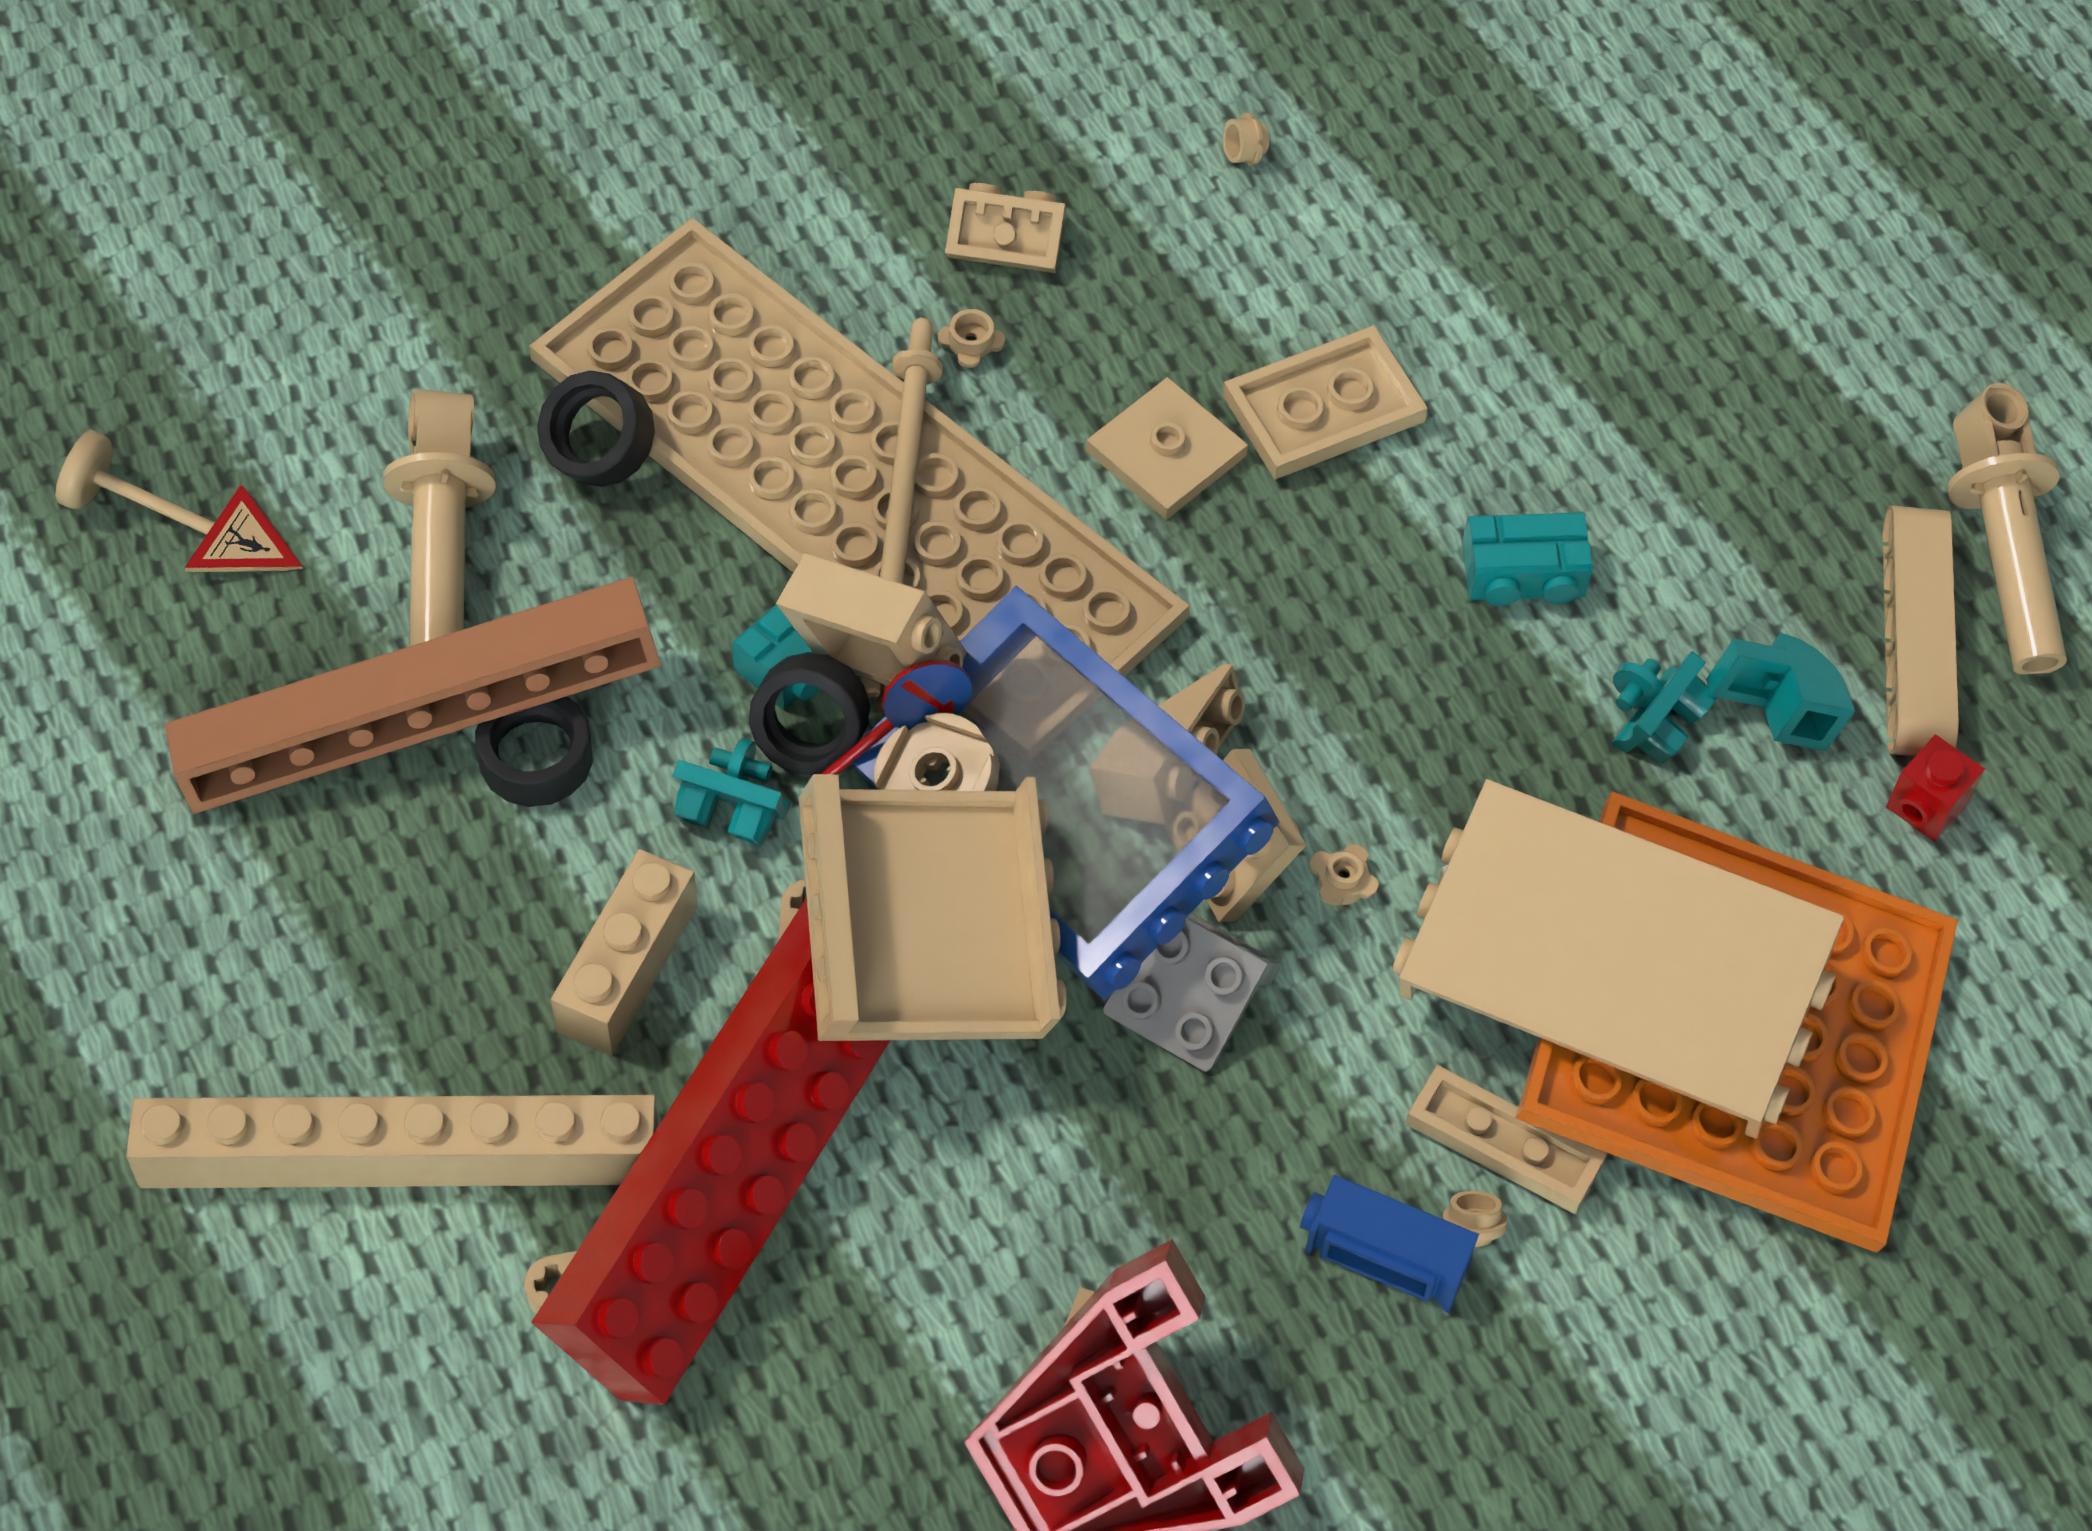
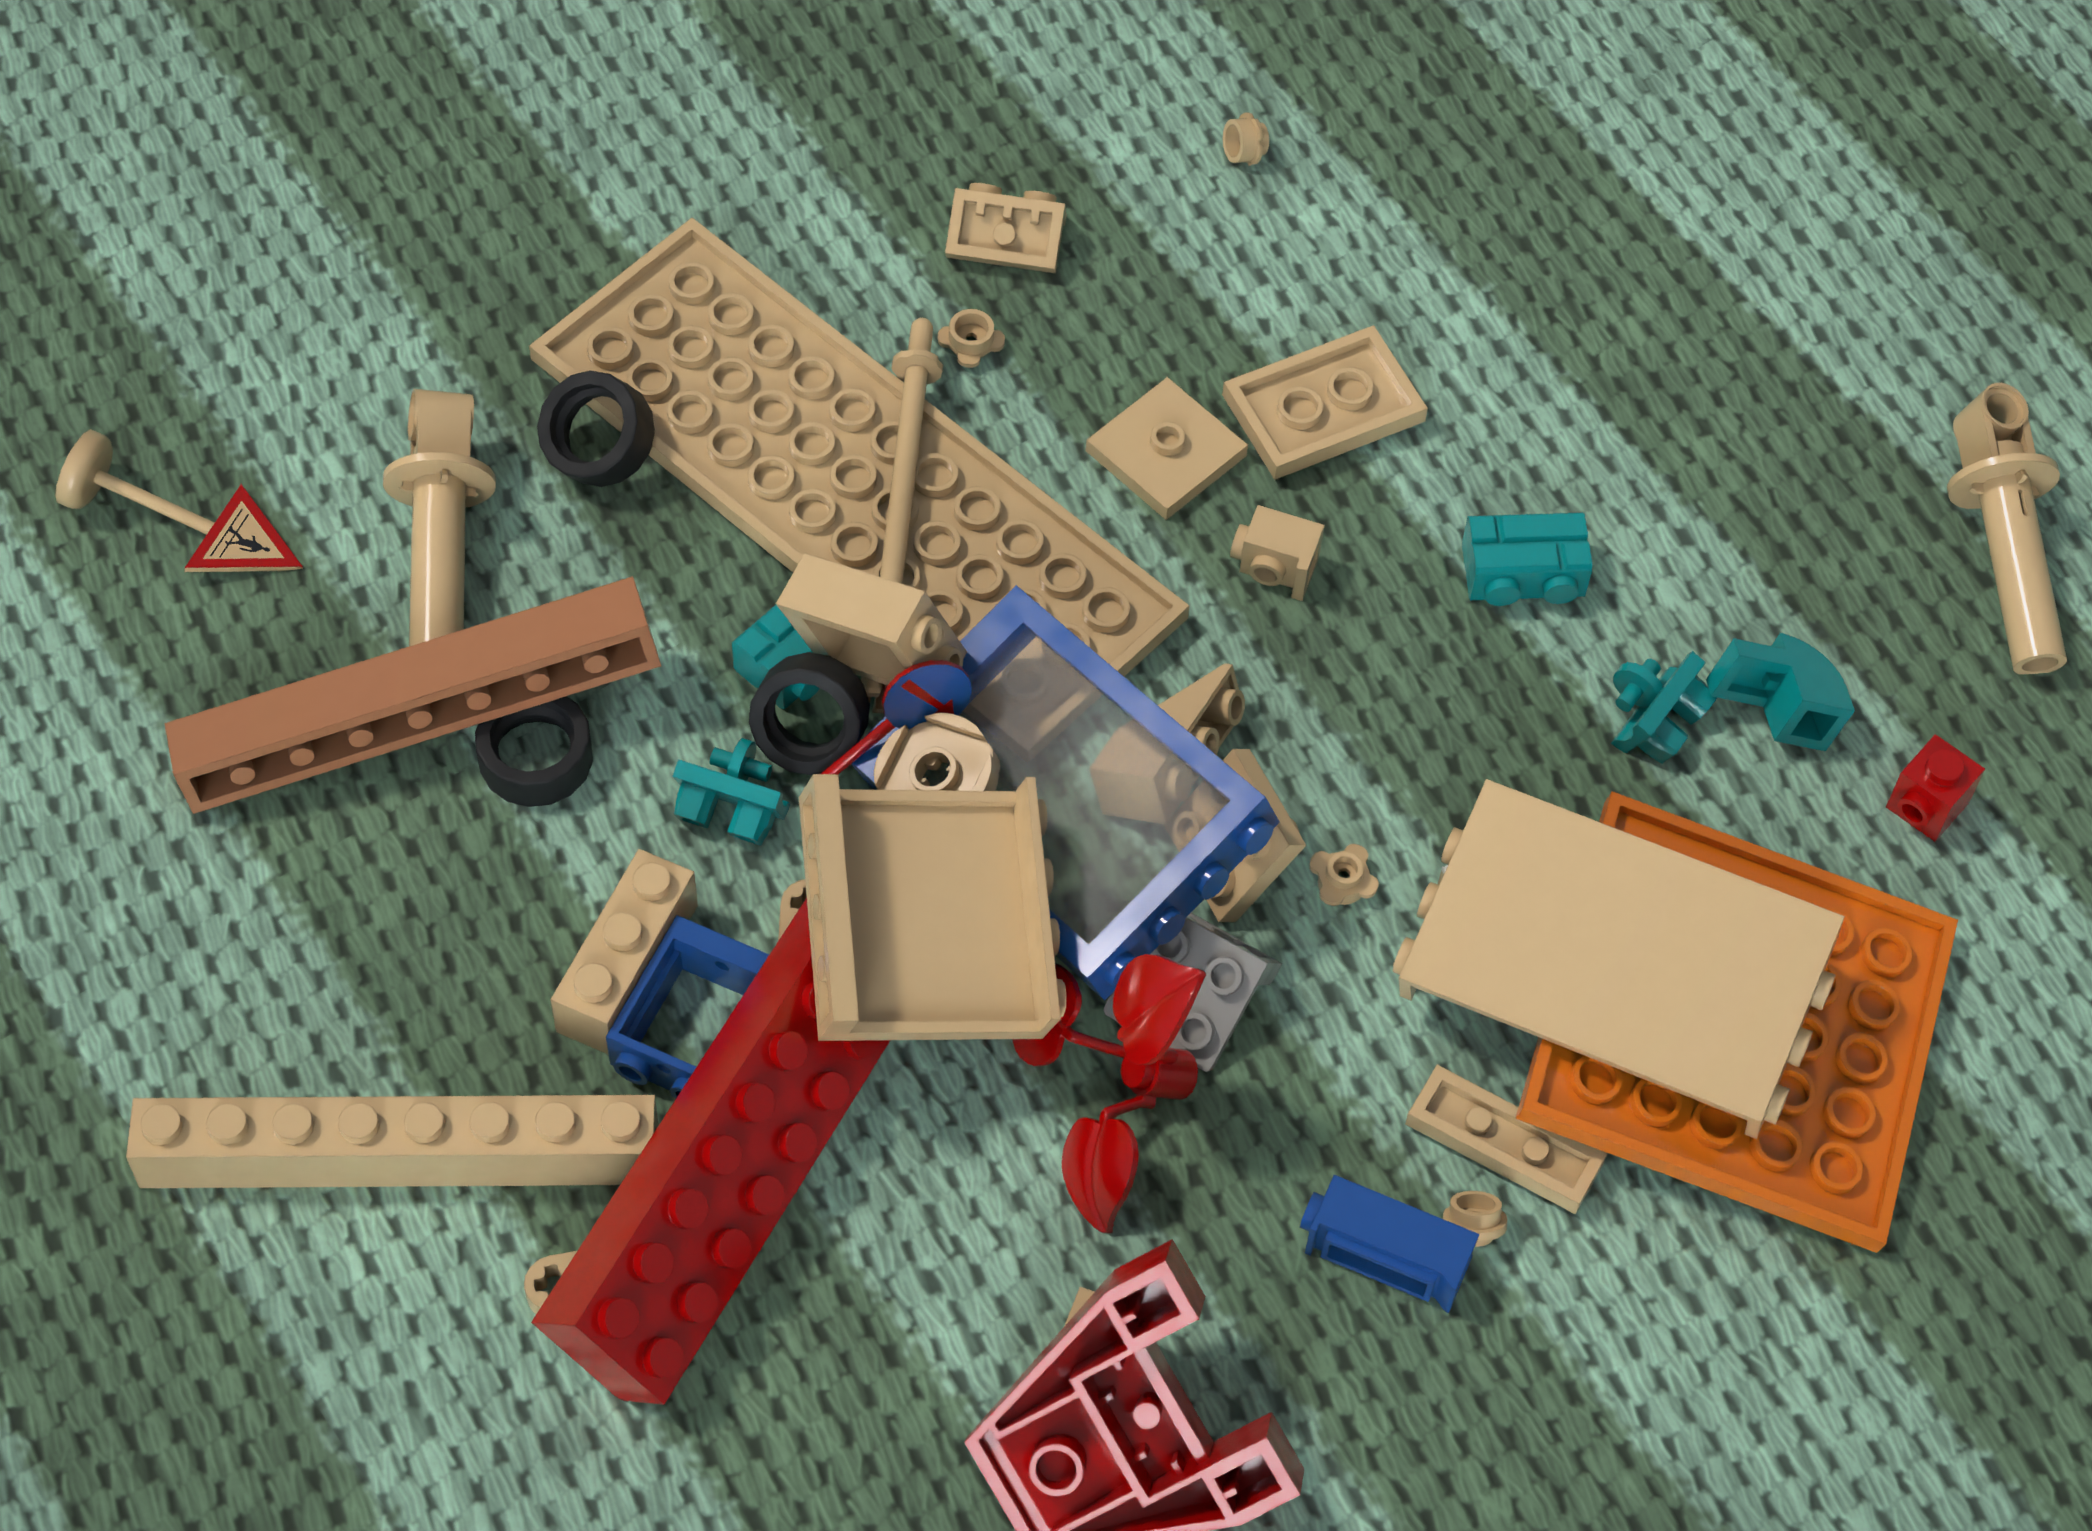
tan beam [1883,505,1959,756] -> none
none -> blue window [606,915,770,1099]
none -> red plant [1012,954,1206,1233]
none -> tan brick [1230,505,1325,601]

